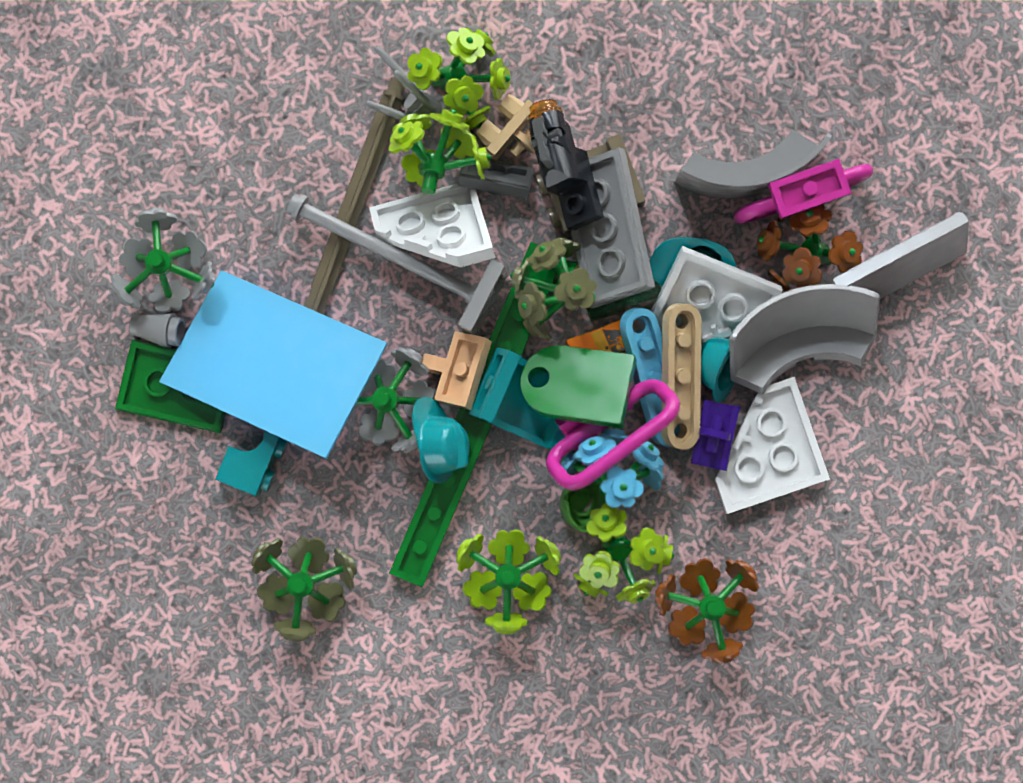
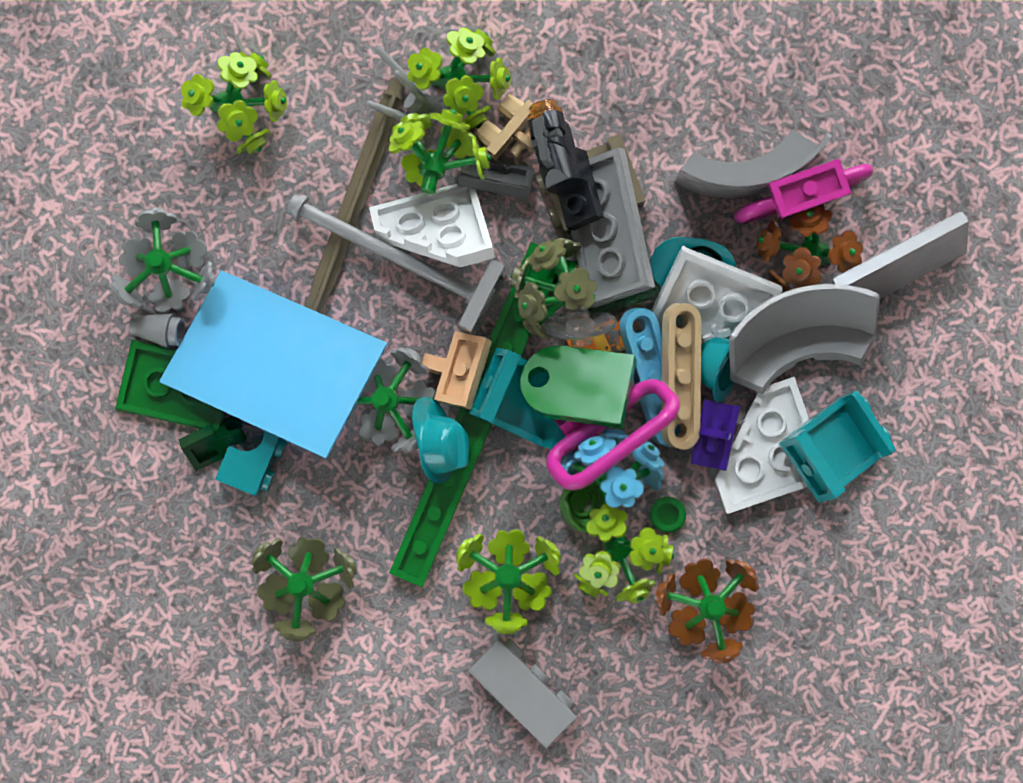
none -> dark green plate [178,416,247,471]
none -> lime plant [181,51,287,155]
none -> light grey brick [468,638,577,748]
none -> clear dish [544,311,617,346]
none -> green tile [649,497,686,533]
none -> teal panel [779,391,896,503]

